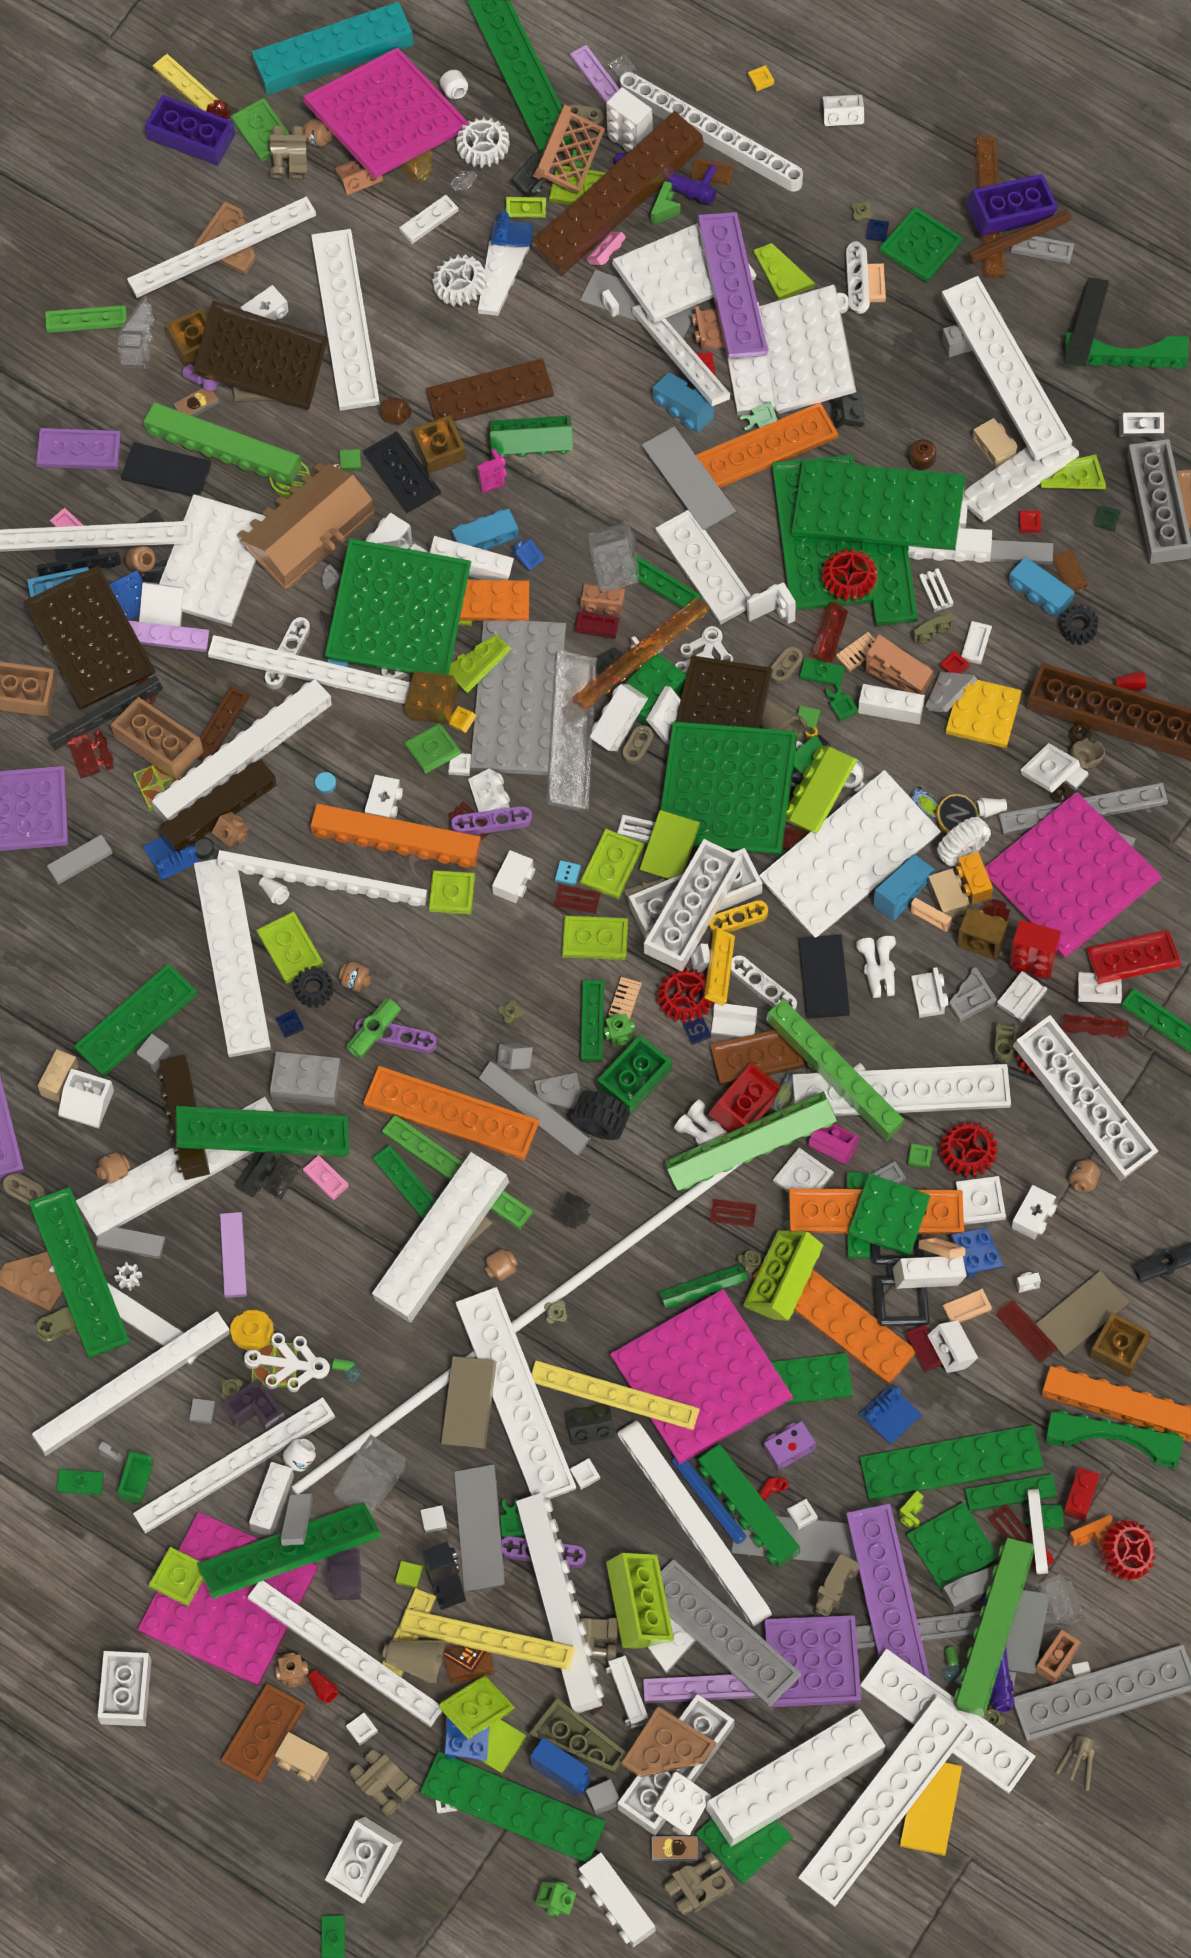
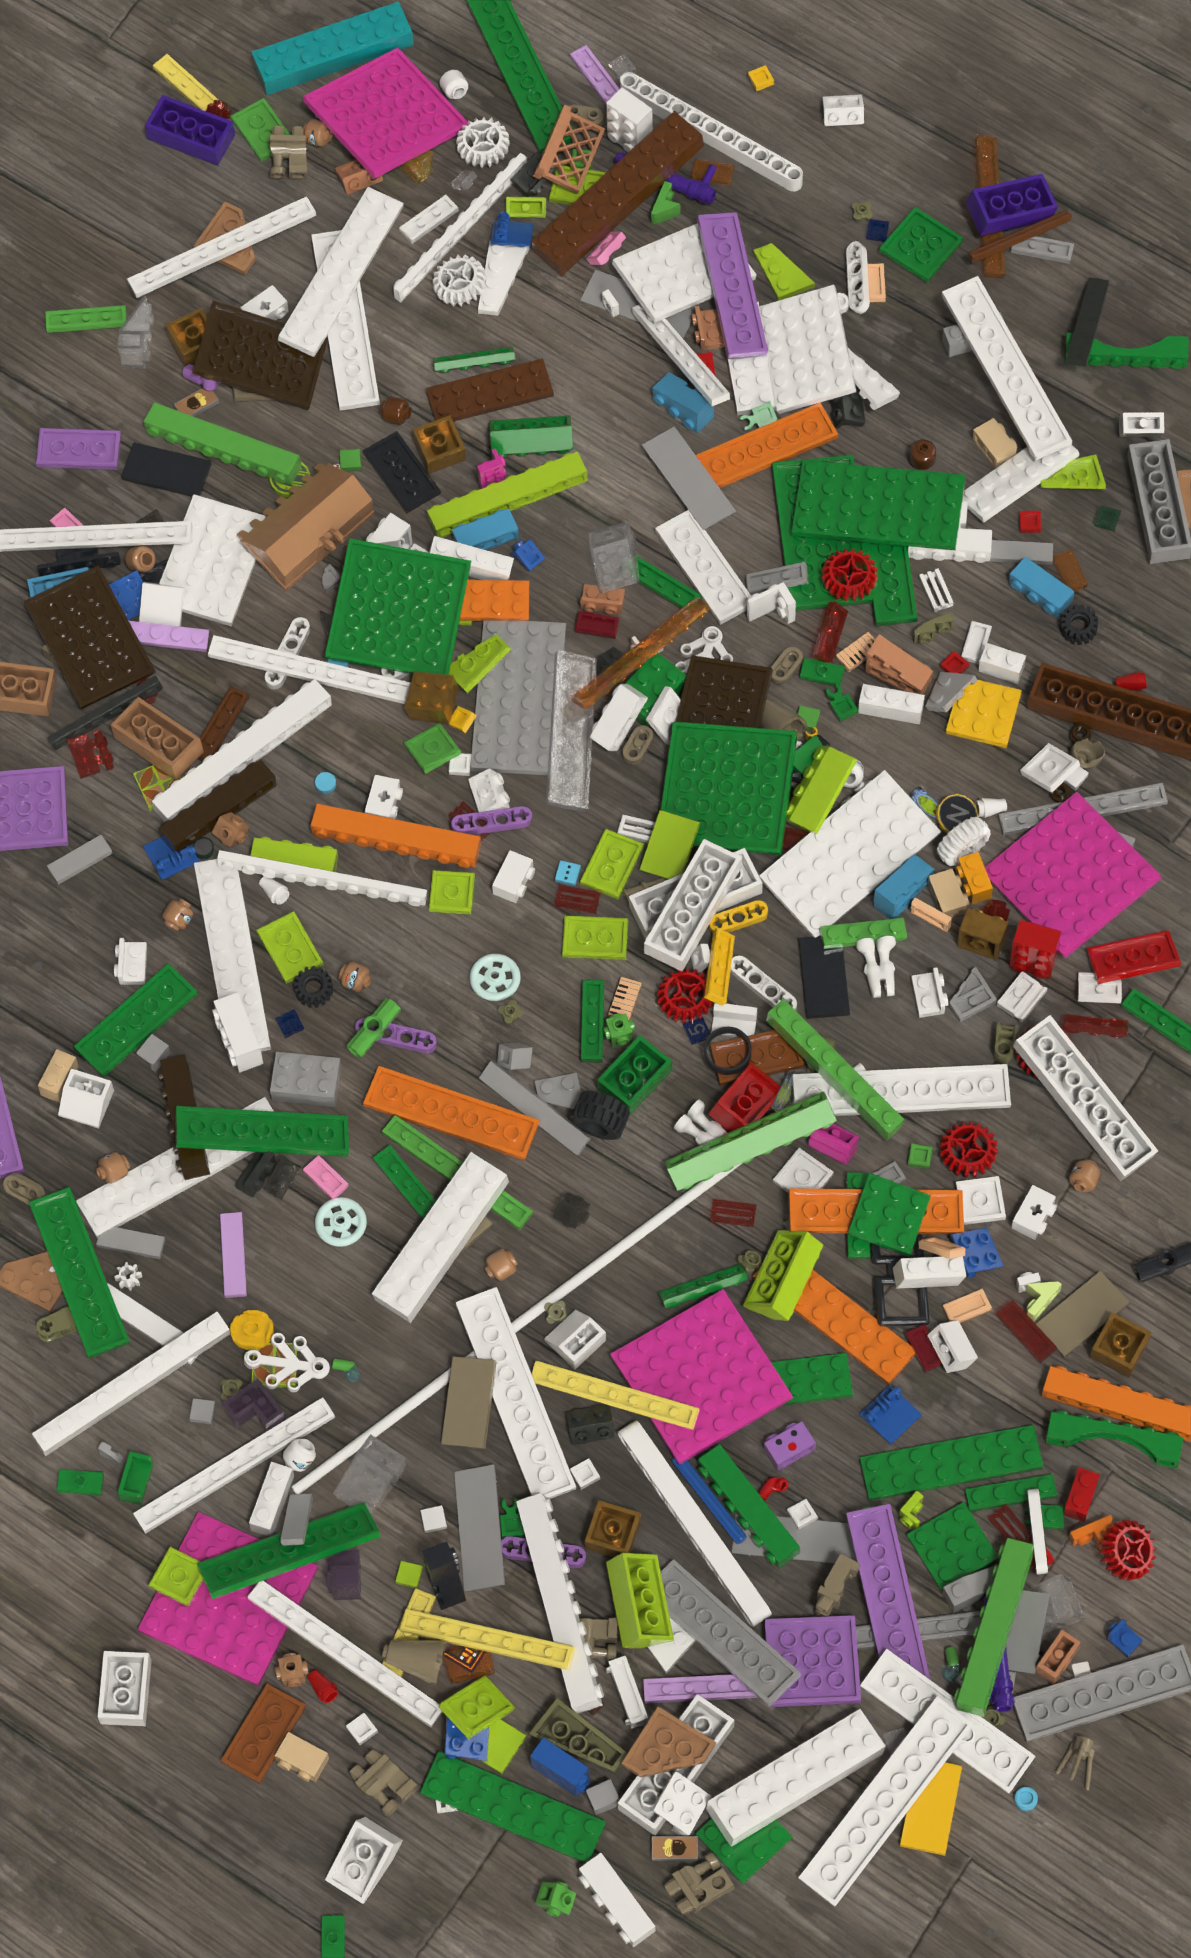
none -> white bracket [114,938,147,985]
none -> medium nougat head [162,898,194,931]
none -> white brick [212,992,263,1073]
none -> lime brick [250,837,338,872]
none -> white plate [278,187,404,357]
none -> light aqua plate [315,1197,367,1247]
none -> white plate [393,153,527,303]
none -> lime brick [427,451,588,538]
none -> plate [433,346,515,373]
none -> light aqua plate [470,954,521,1001]
none -> white slope [544,1310,606,1370]
none -> pearl gold brick [585,1500,641,1558]
none -> black tyre [704,1027,751,1075]
none -> light grey tile [746,562,808,595]
none -> bright green plate [820,918,908,949]
none -> white wing [848,348,900,410]
none -> white brick [979,643,1026,684]
none -> medium azure tile [1015,1787,1038,1811]
none -> yellowish green slope [1026,1281,1062,1323]
none -> blue bracket [1107,1619,1143,1658]

